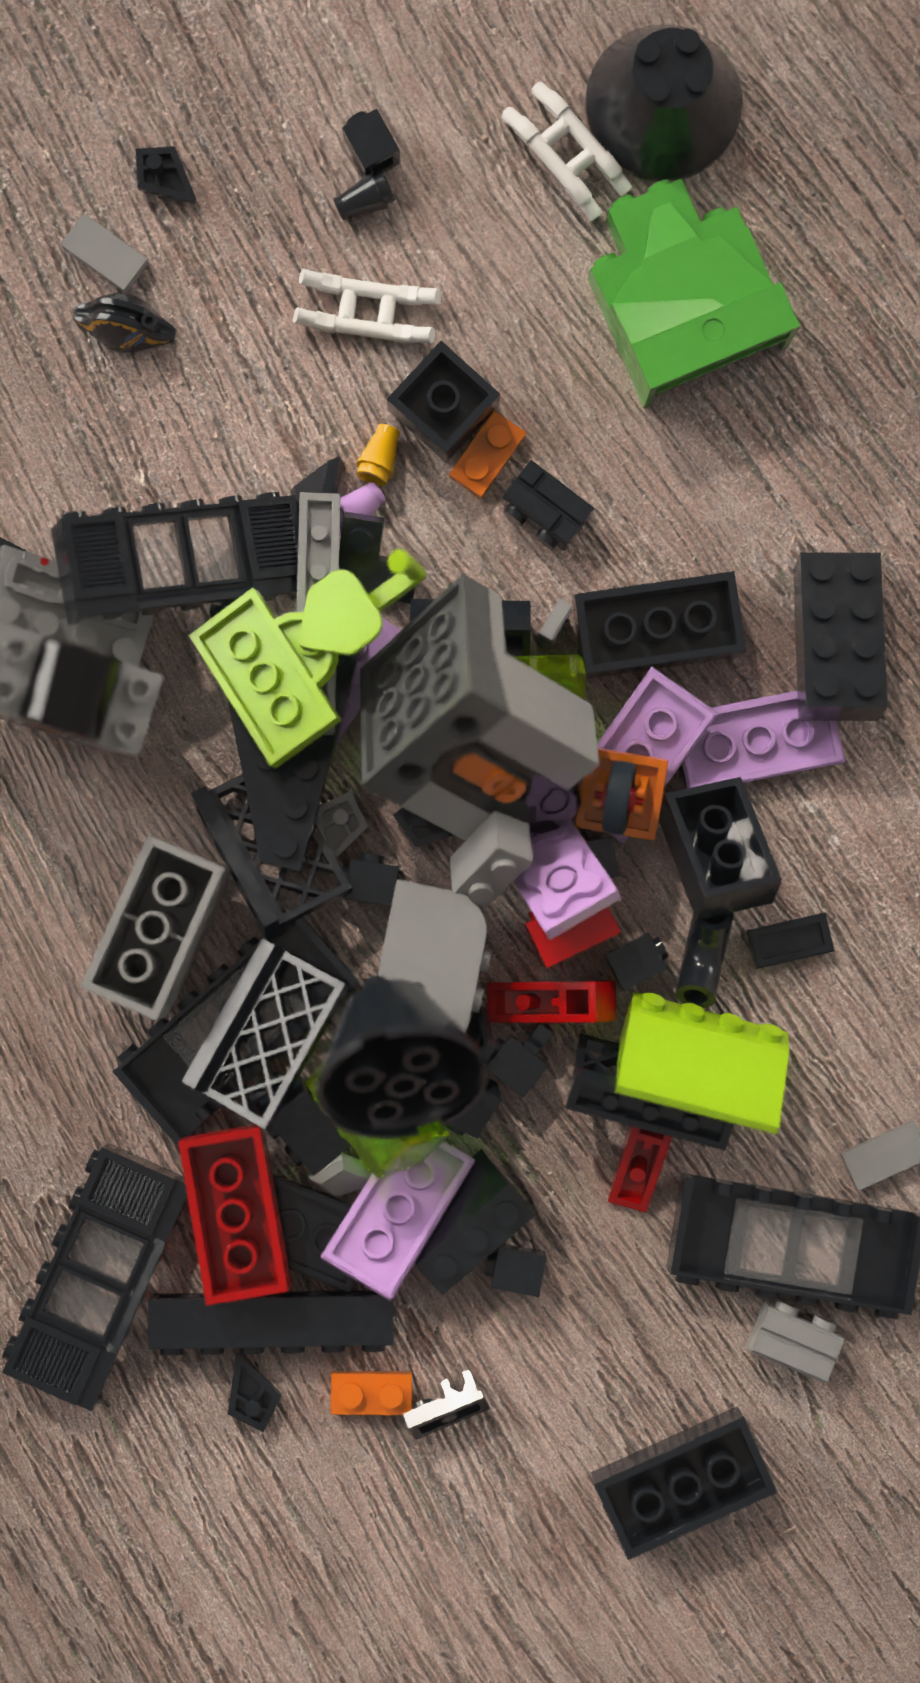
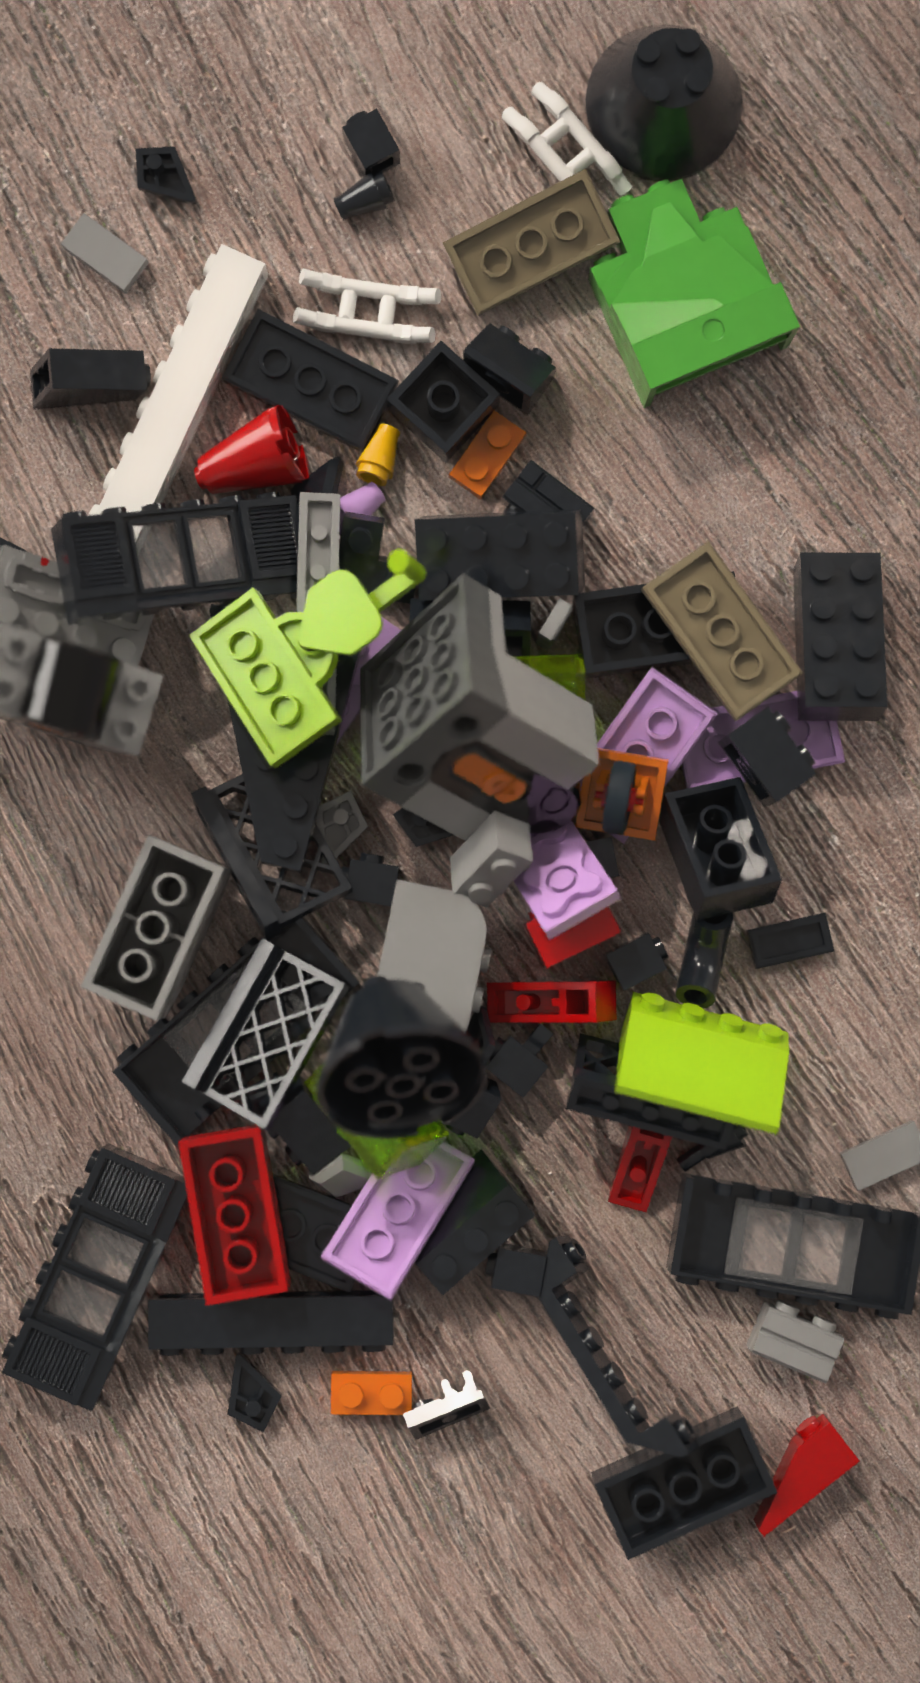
black hat [73,293,177,353] -> none
none -> black slope [30,348,151,409]
none -> white brick [89,244,268,555]
none -> red cone [194,405,310,495]
none -> black piece [221,309,399,452]
none -> black brick [414,509,585,601]
none -> dark tan piece [443,168,621,316]
none -> black slope [463,323,556,416]
none -> black slope [539,1235,699,1458]
none -> dark tan piece [641,541,804,722]
none -> black cone [677,1124,749,1172]
none -> black brick [718,707,816,807]
none -> red slope [753,1414,860,1537]

